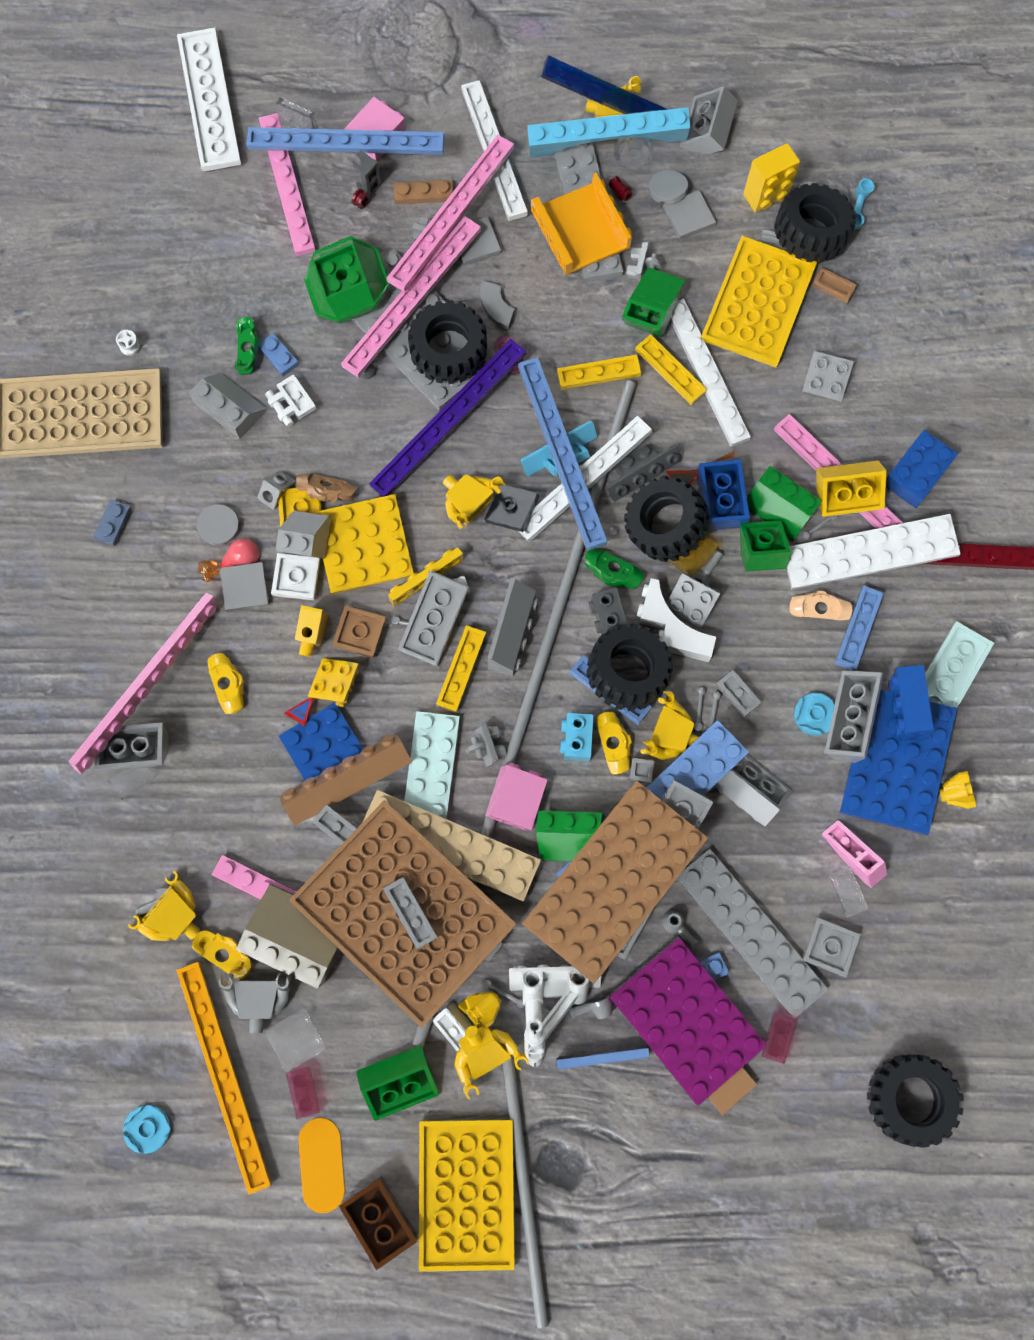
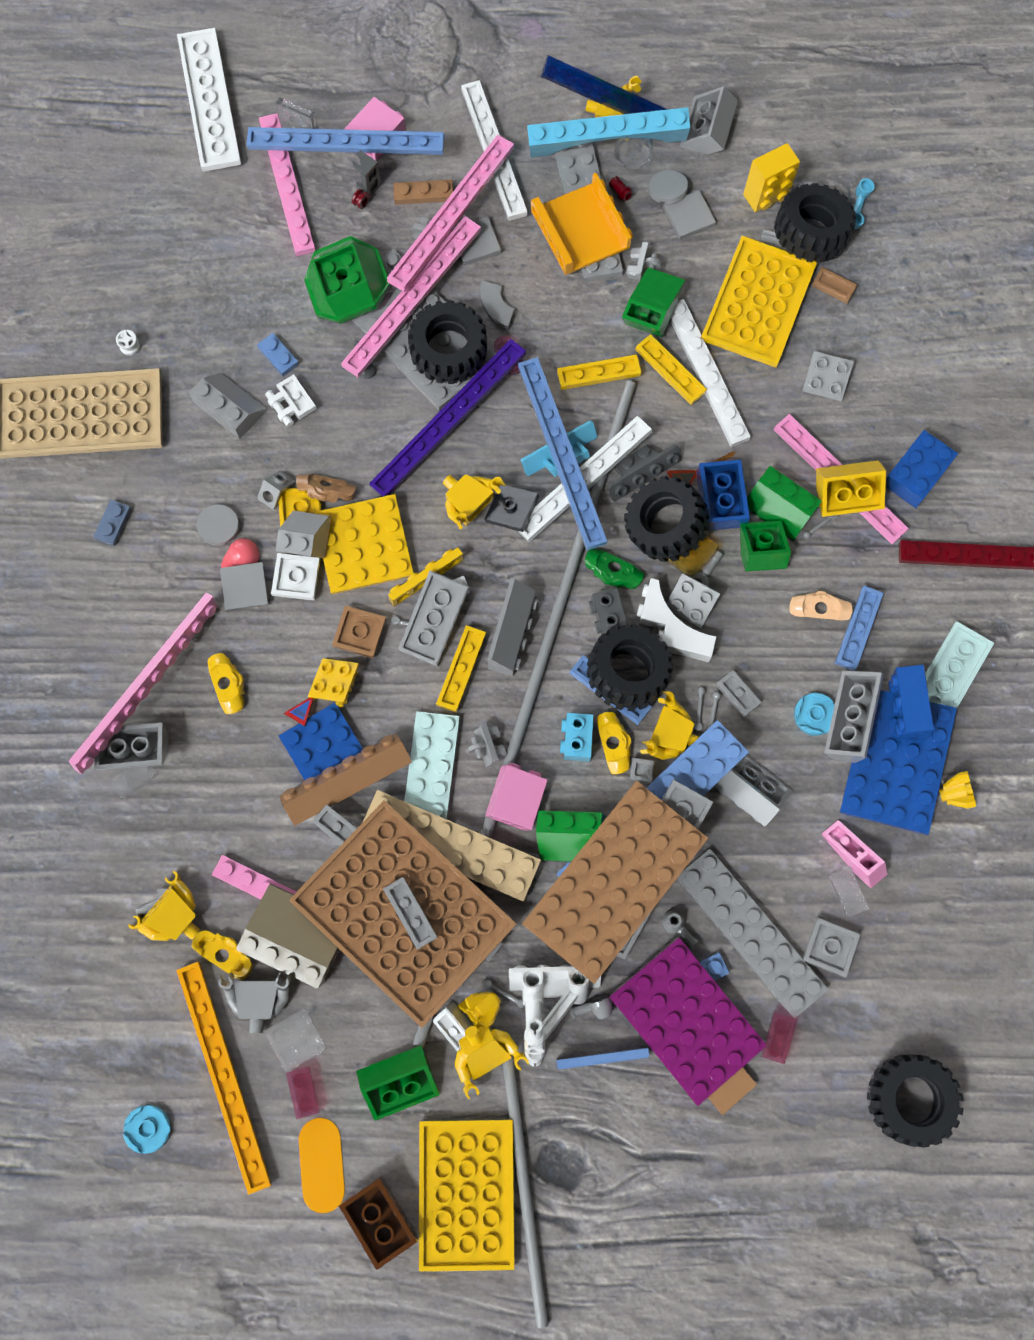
clear orange tile [197,560,220,582] -> none
green piece [235,317,260,375] -> none
yellow torso [295,605,329,657] -> none
white plate [787,514,960,590] -> none

